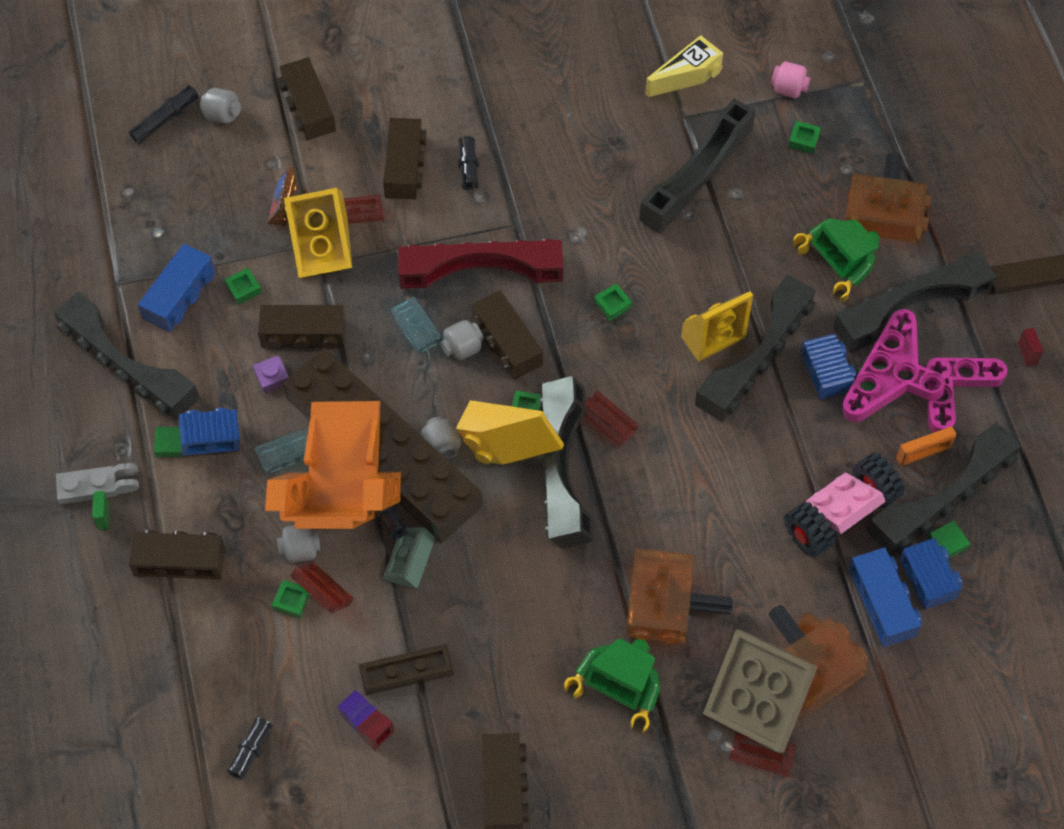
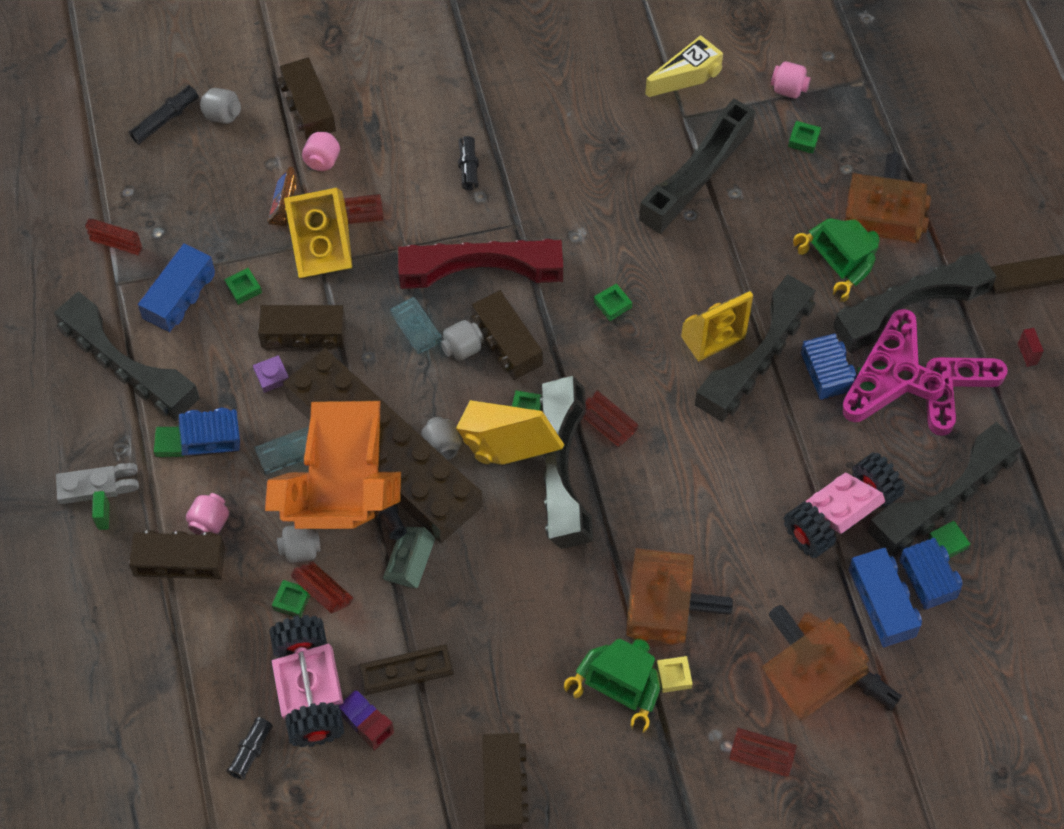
dark brown brick [383,118,427,199] -> none
dark tan plate [703,629,818,753] -> none
orange tile [896,426,957,466] -> none
none -> clear red tile [85,218,143,256]
none -> bright pink head [186,493,229,535]
none -> plate [269,615,344,747]
none -> bright pink head [302,132,340,171]
none -> light yellow tile [657,656,693,693]
none -> black pin [842,659,903,711]

